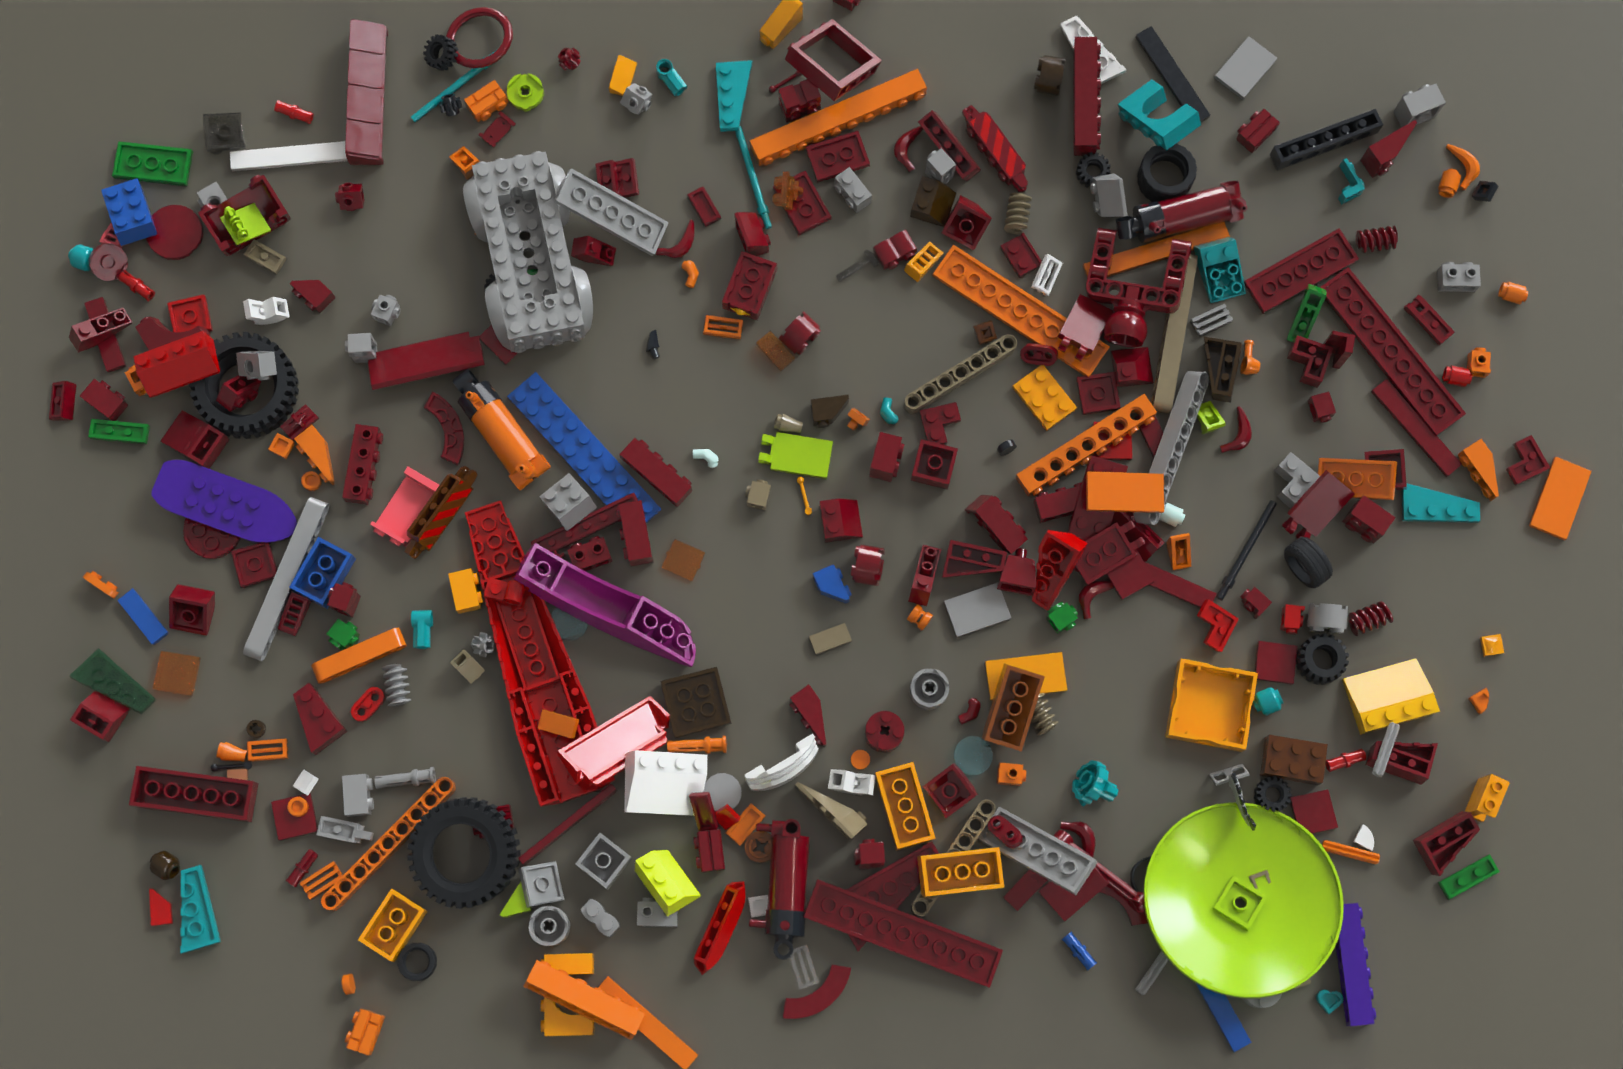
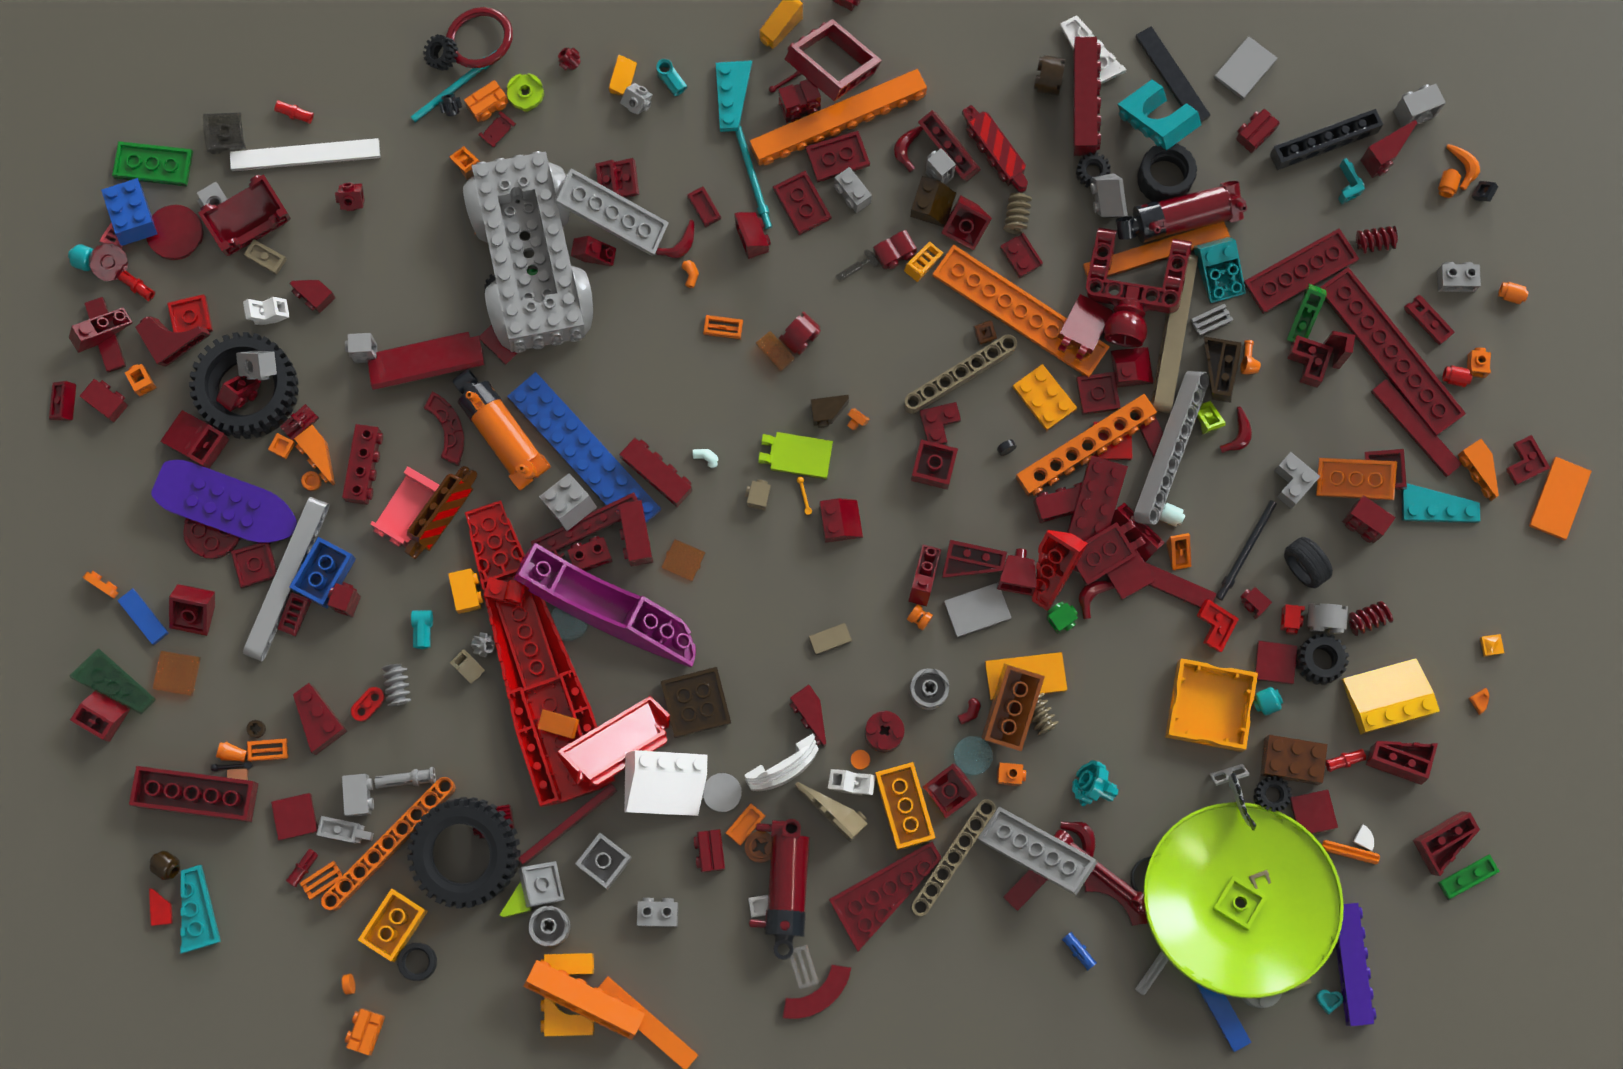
green plate [88,419,150,444] -> none
red slope [133,331,220,398] -> none
lime hinge [220,203,271,245] -> none
orange tile [287,797,309,817] -> none
white tile [293,769,318,795] -> none
orange beam [311,627,407,684] -> none
green brick [327,618,360,651] -> none
piece [345,19,388,165] -> none
light grey brick [371,295,401,327] -> none
light grey brick [581,899,621,937] -> none
neon yellow slope [635,850,701,917] -> none
black bar [646,330,660,359] -> none
orange pin [667,736,727,754] -> none
dark red tile [689,792,719,831] -> none
red brick [693,881,745,975] -> none
red tile [715,804,741,830] -> none
dark red piece [722,251,777,321] -> none
clear orange hips [772,172,804,210] -> none
dark tan cone [774,413,803,433] -> none
dark red plate [804,879,1003,988] -> none
blue slope [813,564,851,604] -> none
dark red brick [851,544,885,586] -> none
dark red brick [854,839,885,870] -> none
dark red brick [869,432,905,482] -> none
teal arm [880,397,899,425] -> none
light orange brick [917,847,1004,897] -> none
dark red wedge [965,495,1028,554] -> none
dark red plate [988,815,1023,848] -> none
dark red plate [1020,343,1058,366] -> none
white tile [1031,254,1063,296] -> none
dark red tile [1038,866,1110,922] -> none
orange tile [1086,471,1164,513] -> none
dark red tile [1282,470,1355,539] -> none
dark red brick [1307,391,1336,423] -> none
light grey axle [1372,722,1400,777] -> none
light orange panel [1465,774,1509,822] -> none

